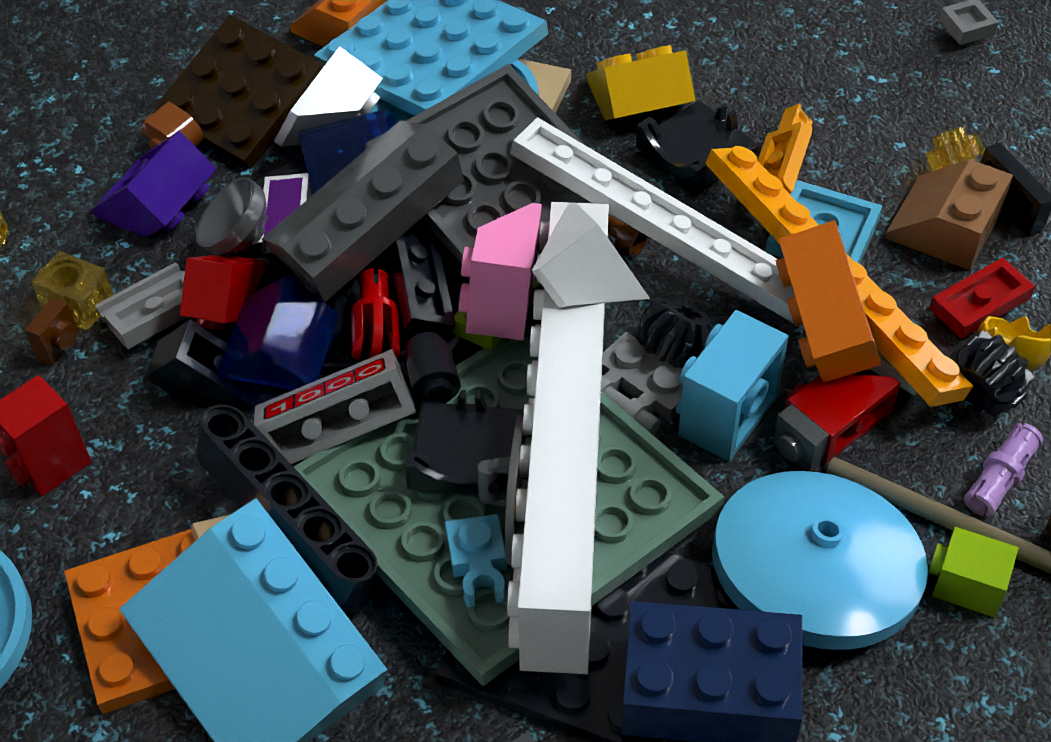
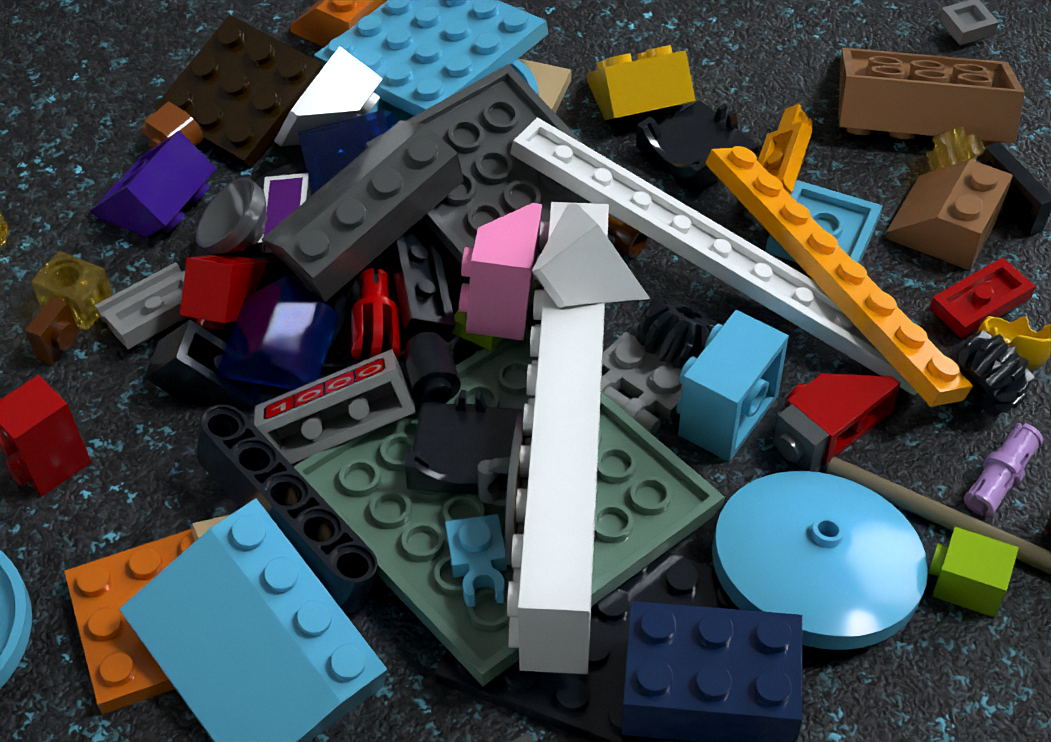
orange brick [775,220,882,383] -> none
none -> medium nougat slope [838,48,1025,147]

